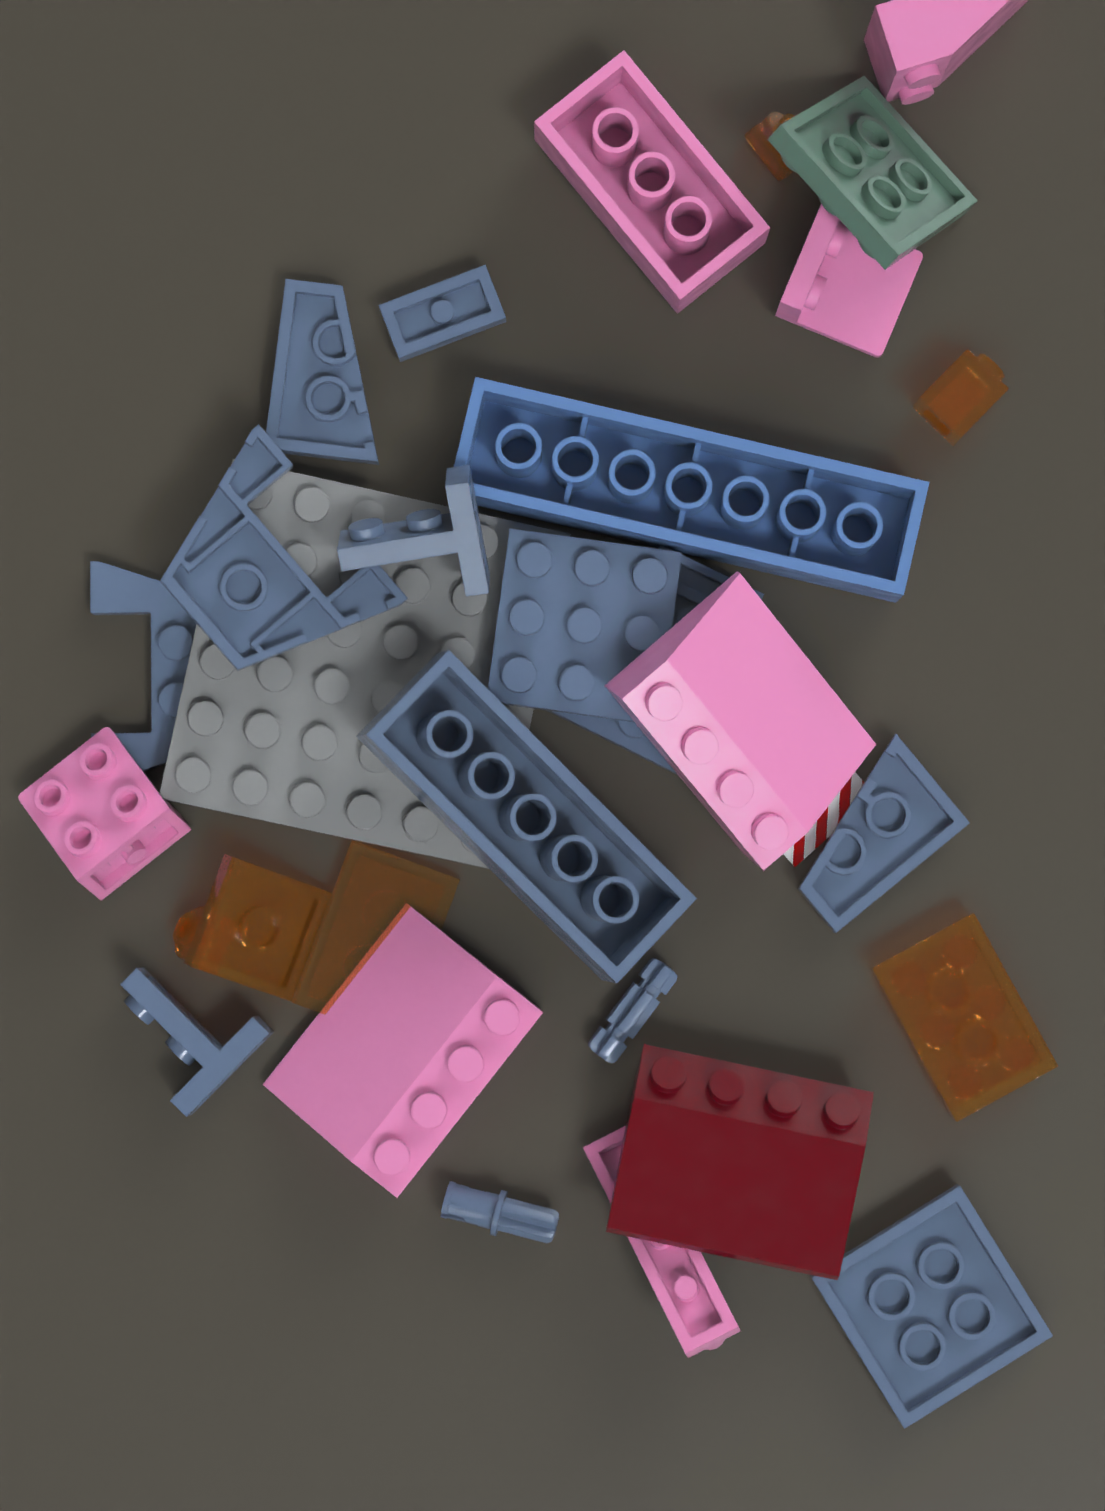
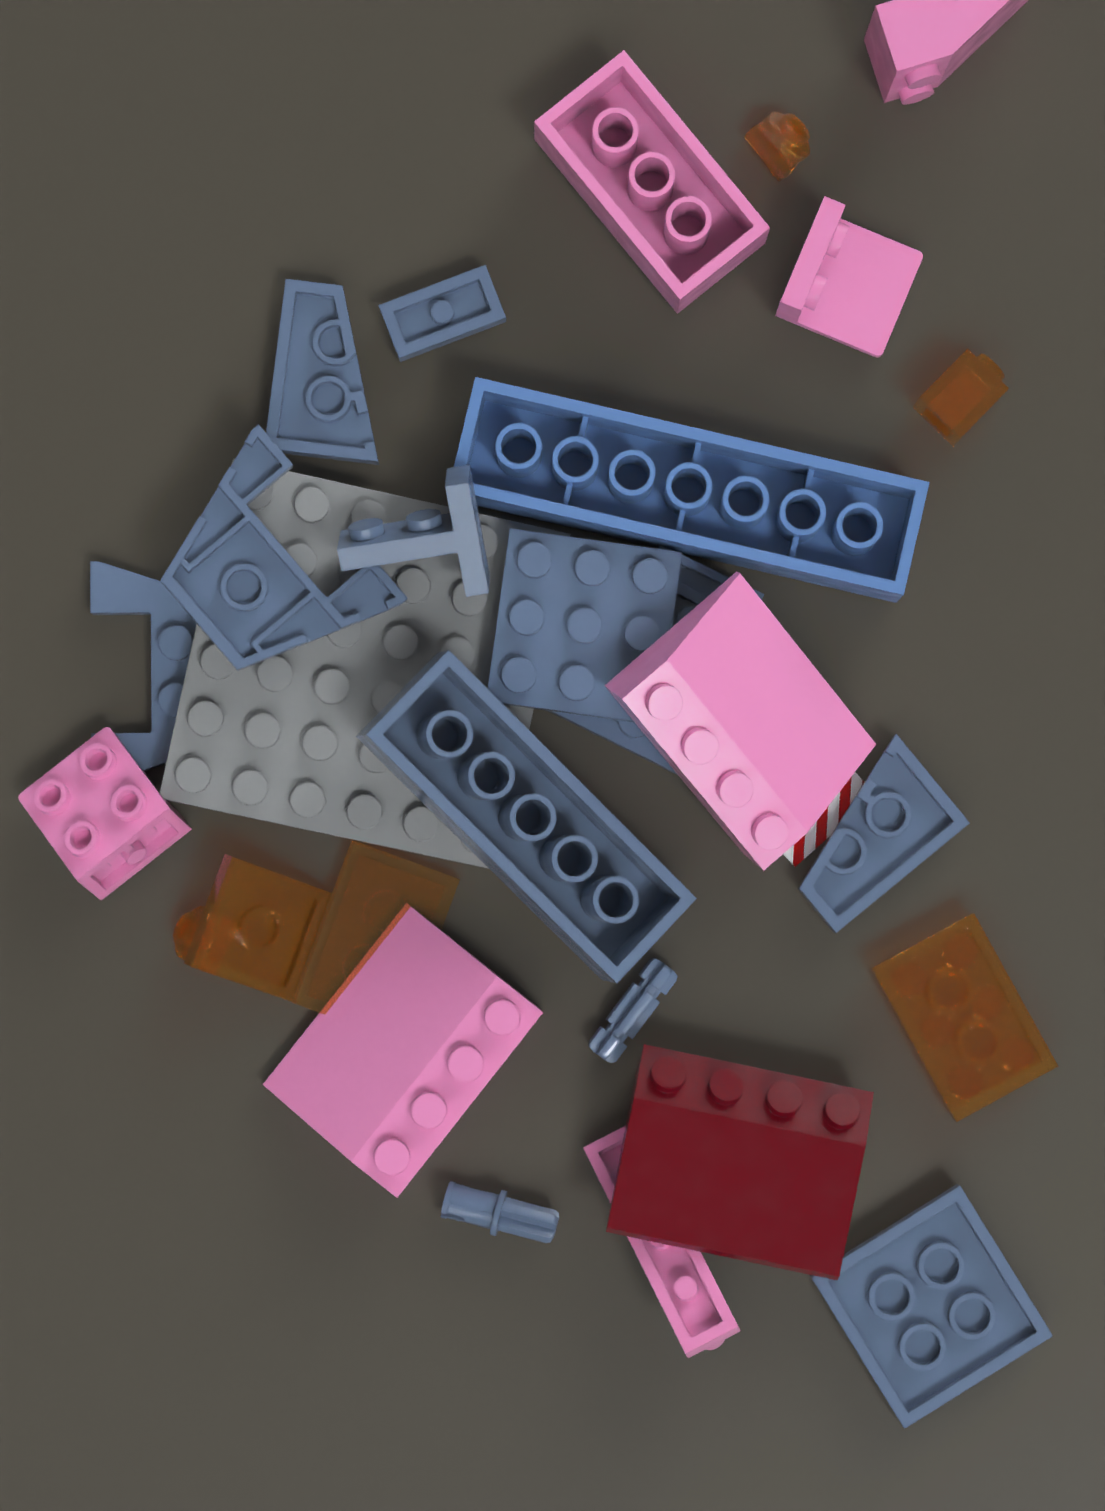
sand blue bracket [120,967,274,1117] -> none
sand green plate [768,76,978,270] -> none

